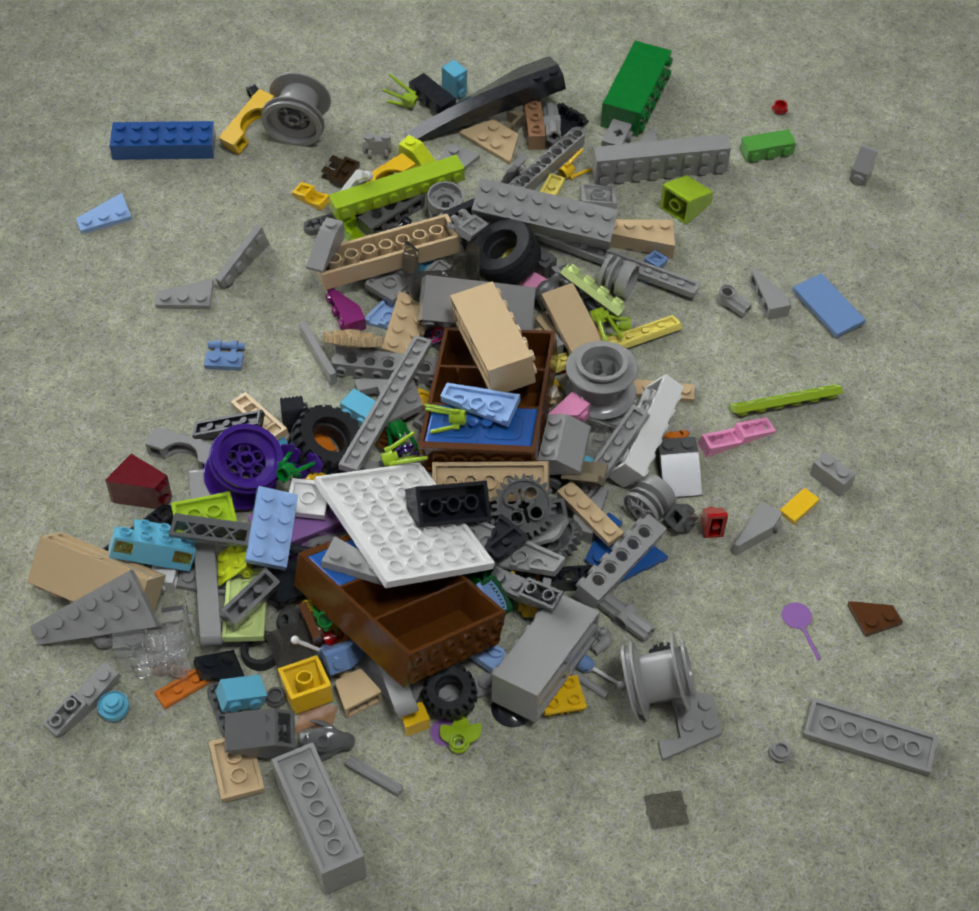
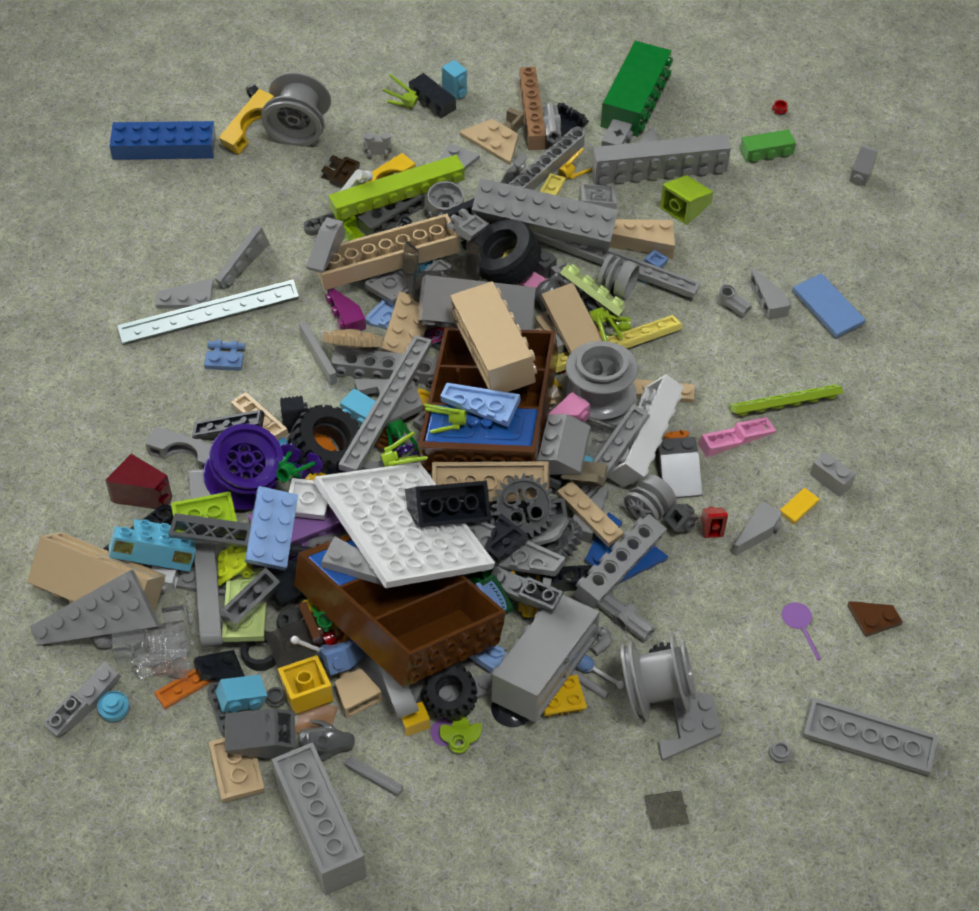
light blue wing [76,193,132,234] -> none
yellow slope [291,182,329,211] -> none
neon yellow slope [399,135,435,167] -> none
black wedge [405,56,566,141] -> none
none -> light aqua plate [117,280,298,344]

